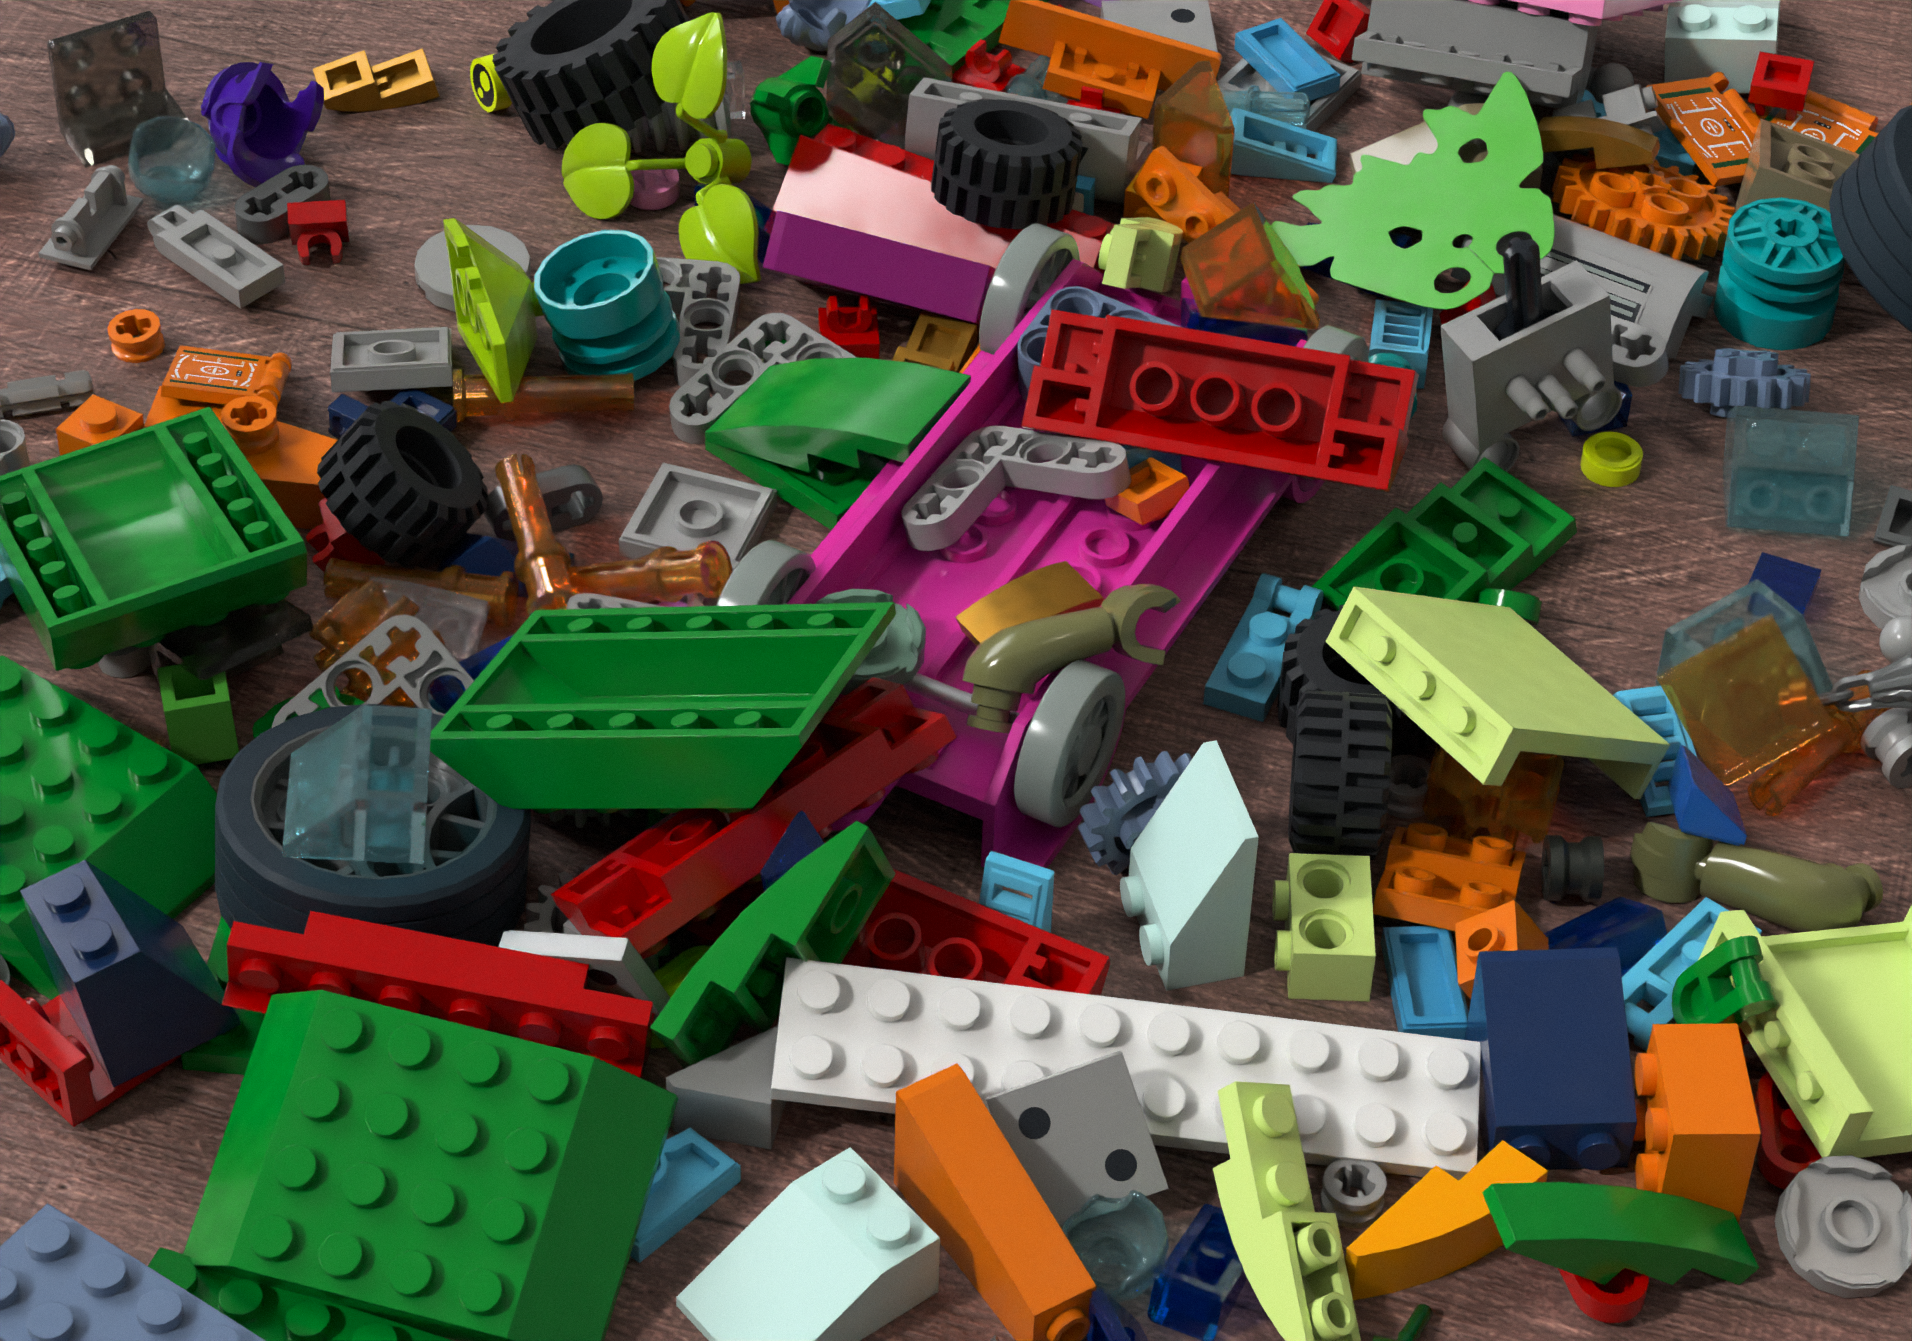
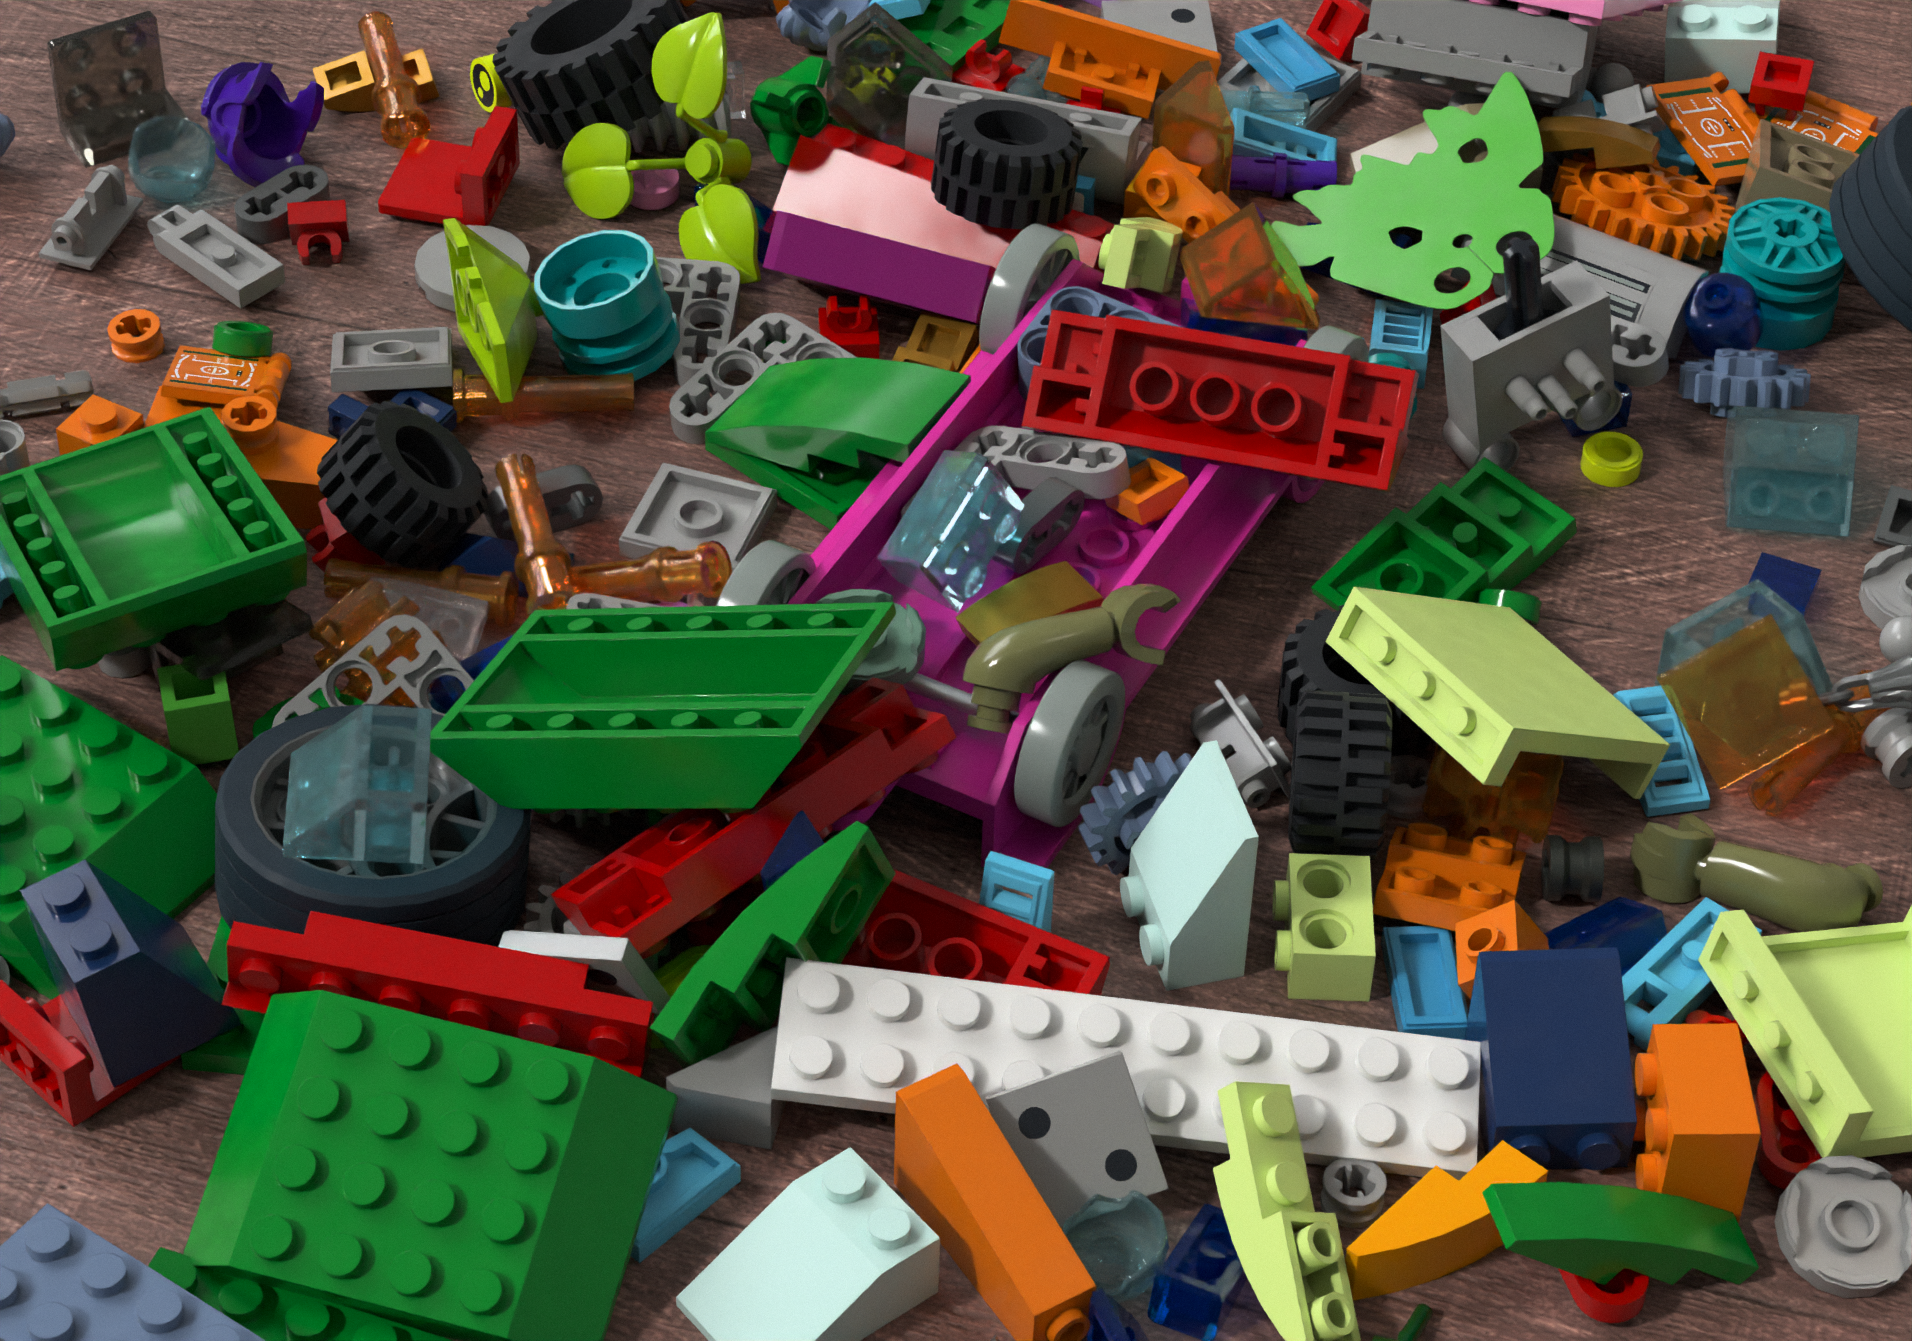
medium azure plate [1203,573,1323,722] -> none
blue slope [1668,745,1747,846] -> none
green plate [1671,935,1777,1025] -> none
none -> green tile [212,321,273,357]
none -> clear orange pin [358,11,431,149]
none -> red bracket [378,106,520,226]
none -> clear light blue slope [877,450,1024,613]
none -> dark grey beam [988,477,1085,574]
none -> light grey hinge [1190,679,1292,808]
none -> dark purple pin [1221,153,1337,198]
none -> clear blue head [1682,272,1764,358]

